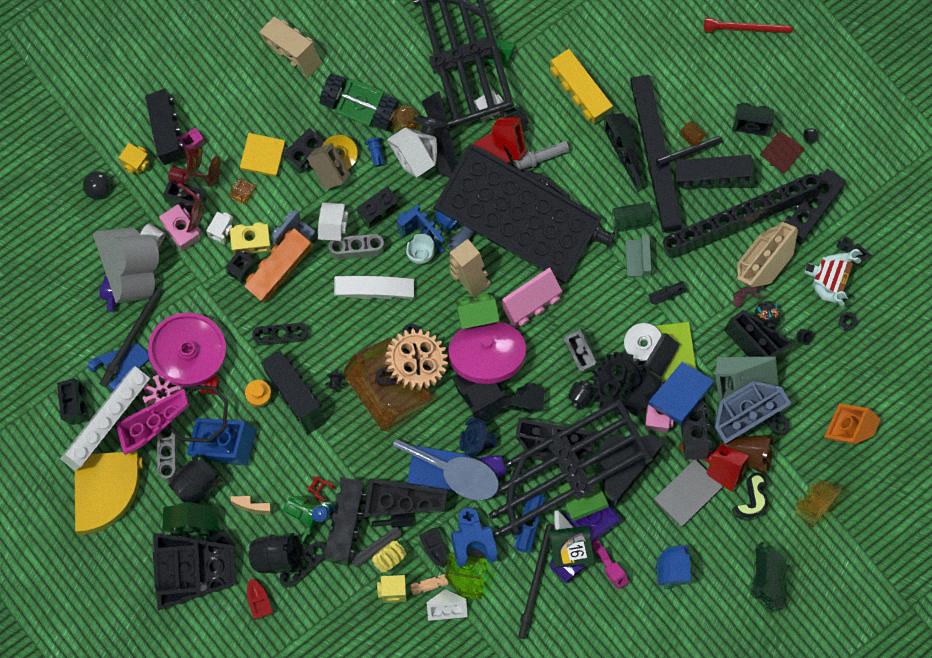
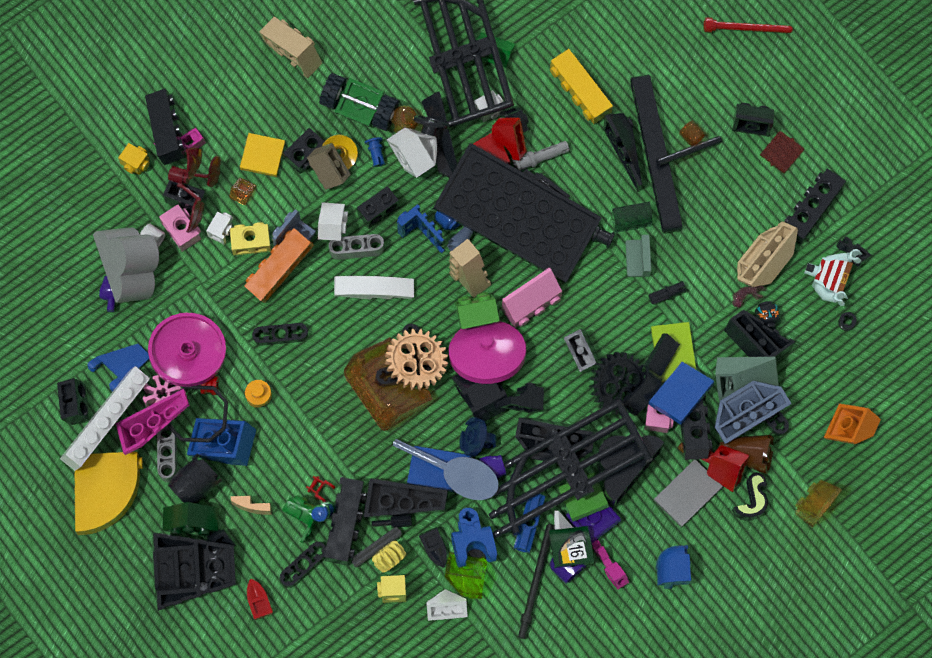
black hair [83,171,113,200] -> none
pearl dark grey bar [99,288,163,387] -> none
black brick [225,250,255,284] -> none
black piece [249,533,303,574] -> none
black wedge [261,351,326,435] -> none
black wheel [325,369,346,393] -> none
light aqua hair [406,234,435,264] -> none
light nougat axle [410,574,449,595] -> none
black head [567,380,595,410] -> none
white dish [624,323,662,361] -> none
black beam [663,174,821,258] -> none
black wedge [676,154,757,189] -> none
clear green brick [749,541,792,613] -> none
black hinge [796,329,813,345] -> none
black hinge [803,128,819,144] -> none

